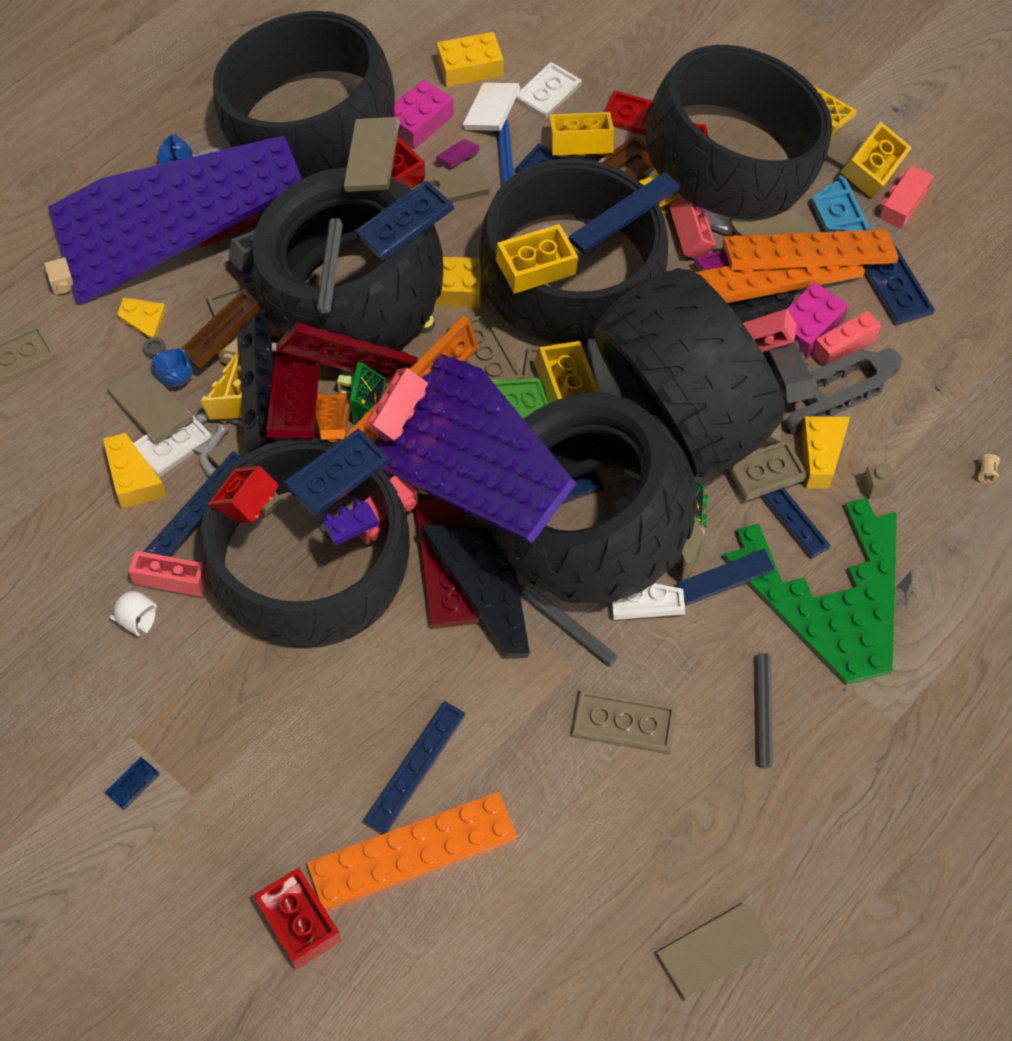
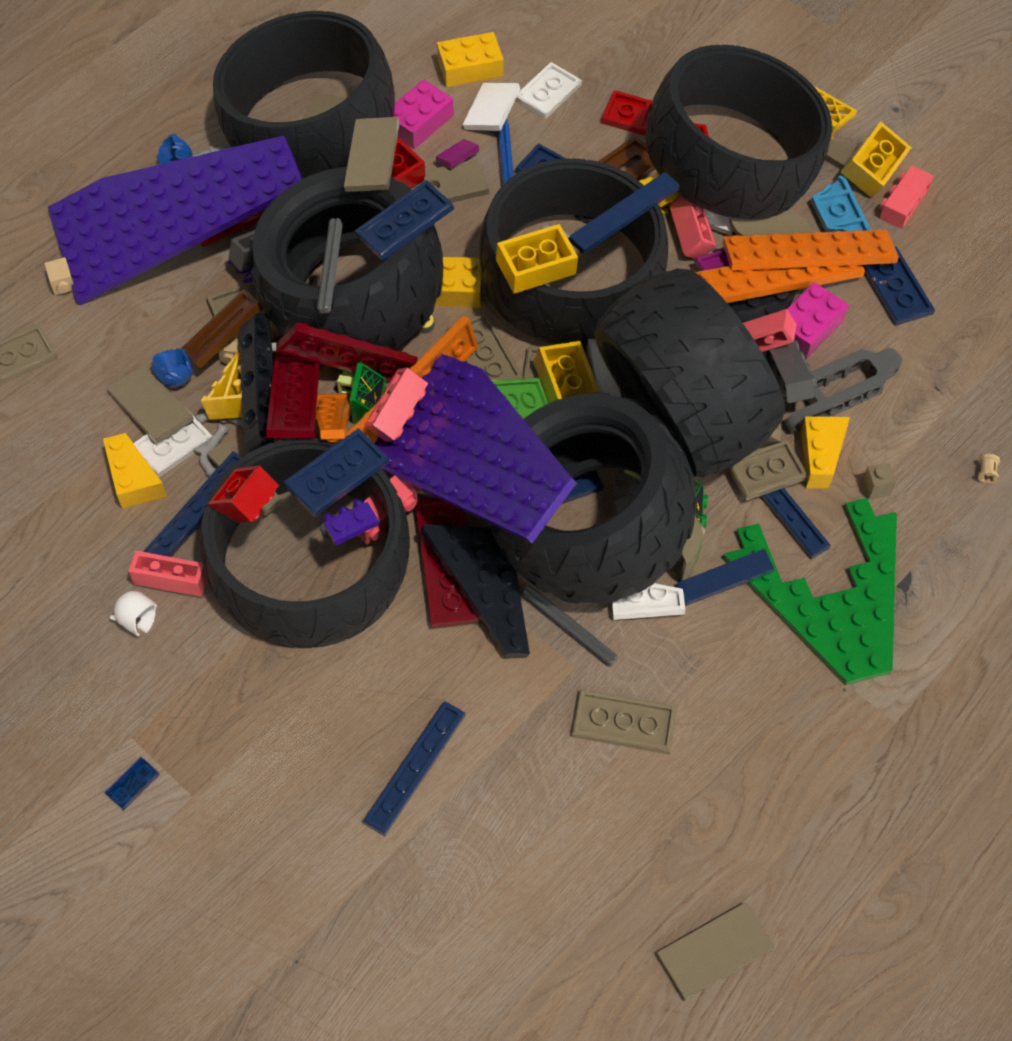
yellow wing [117,297,166,339] -> none
dark grey tile [143,337,166,359] -> none
red brick [253,867,342,970] -> none
orange plate [307,791,518,911] -> none
yellow brick [550,112,614,157] -> none
dark grey axle [757,653,773,768] -> none
coral brick [812,311,882,366] -> none

